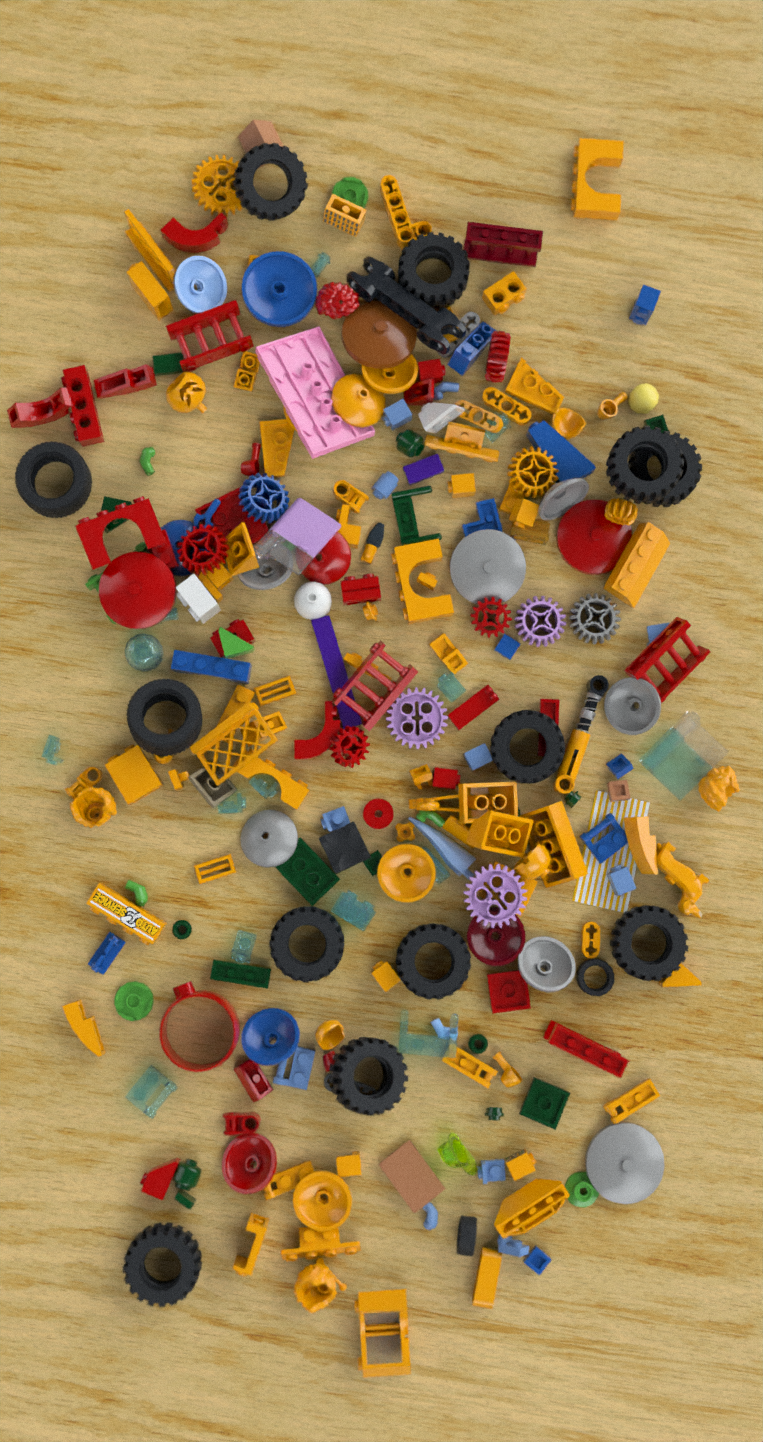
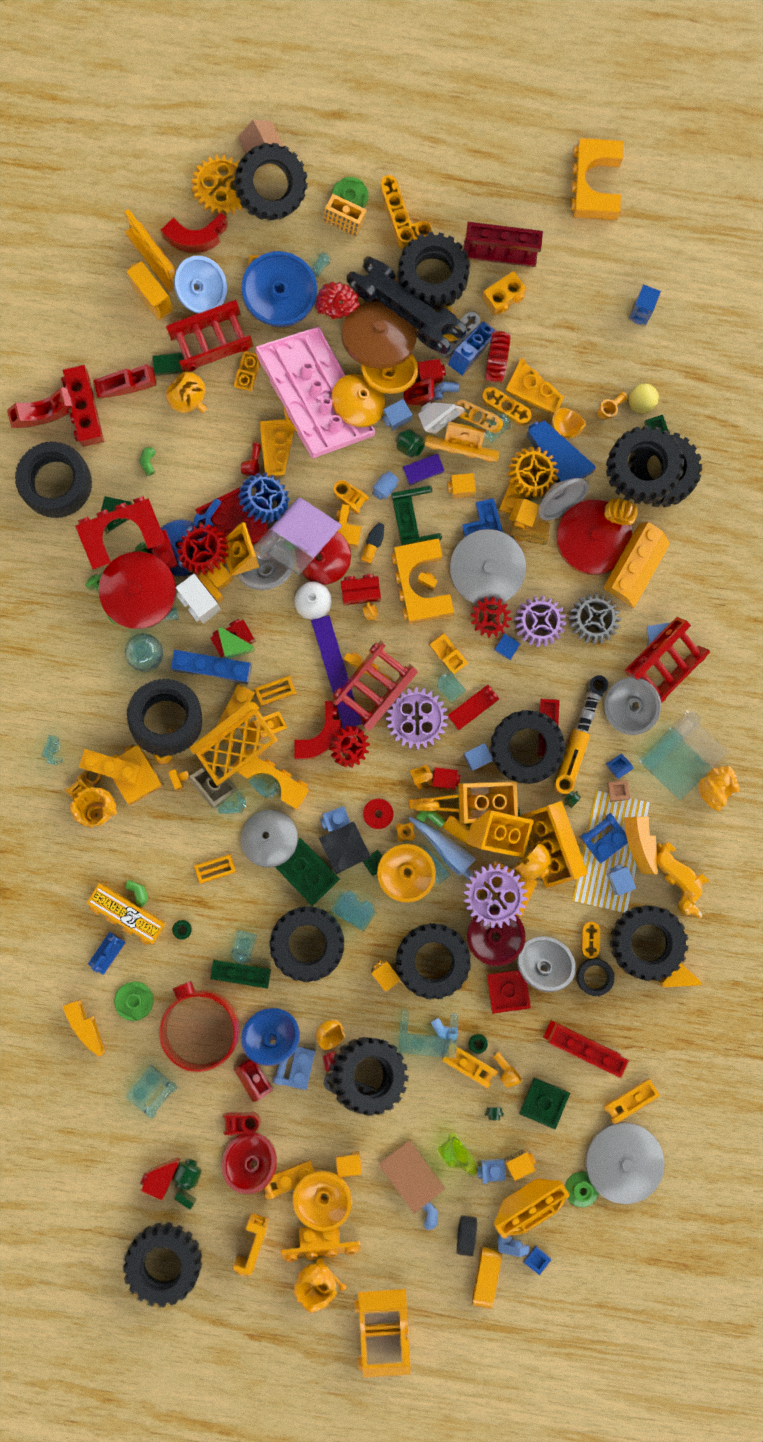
none -> light orange plate [79,749,141,785]

